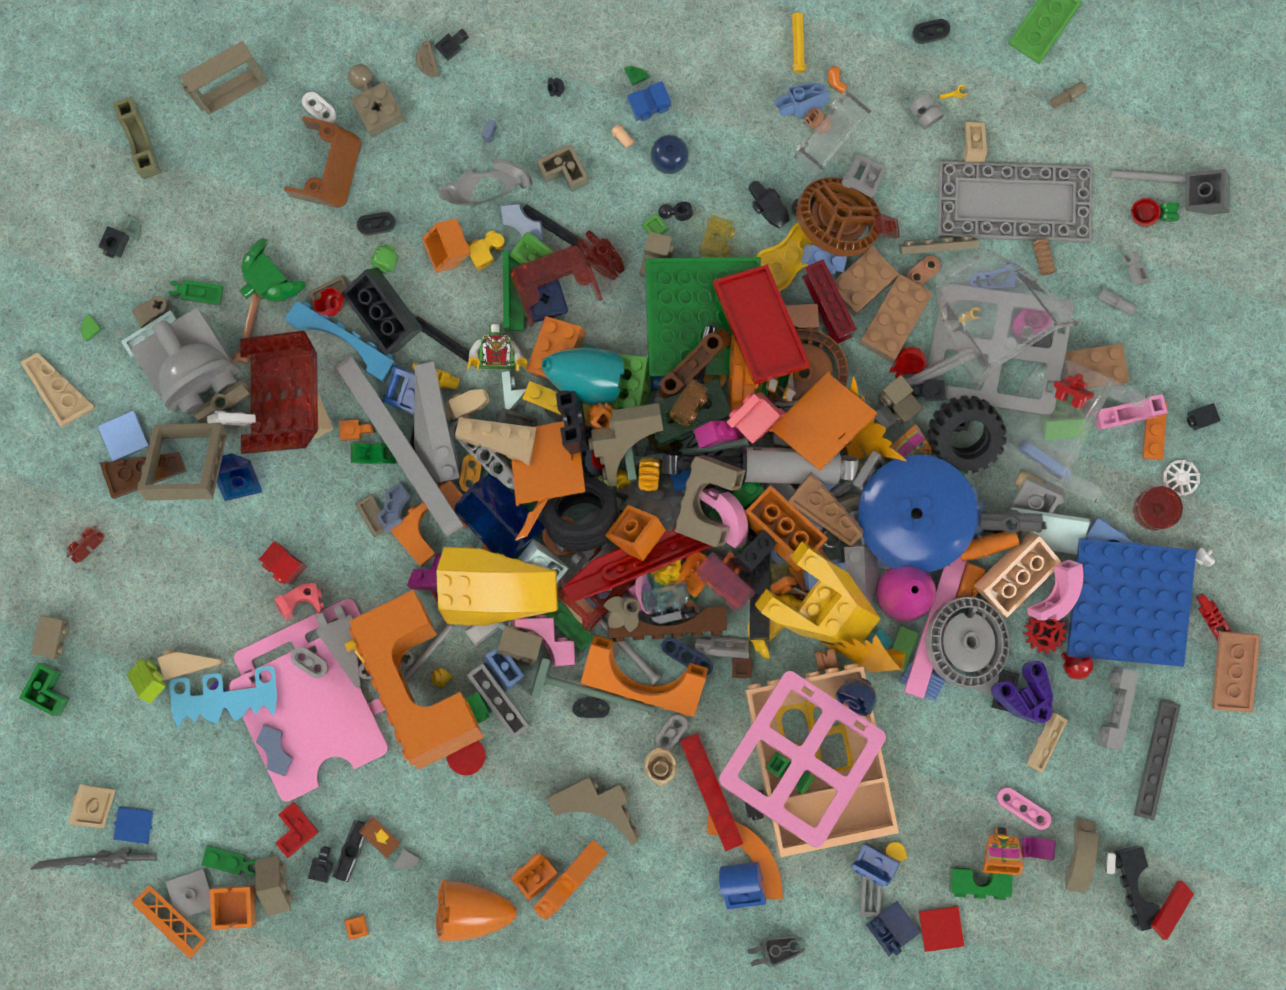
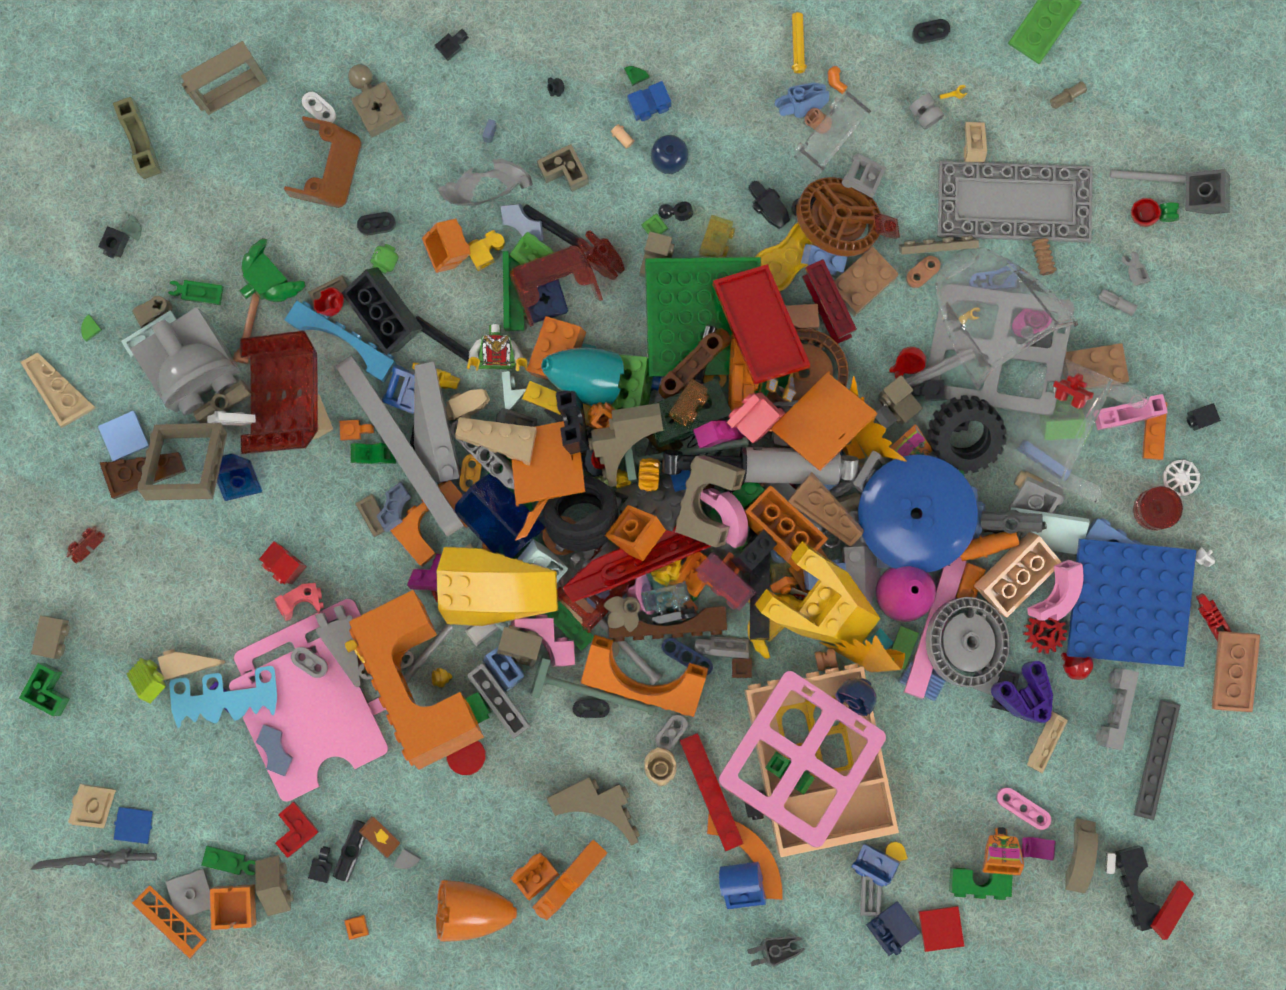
dark tan tile [416,40,440,77] -> none
medium nougat brick [859,274,933,363] -> none

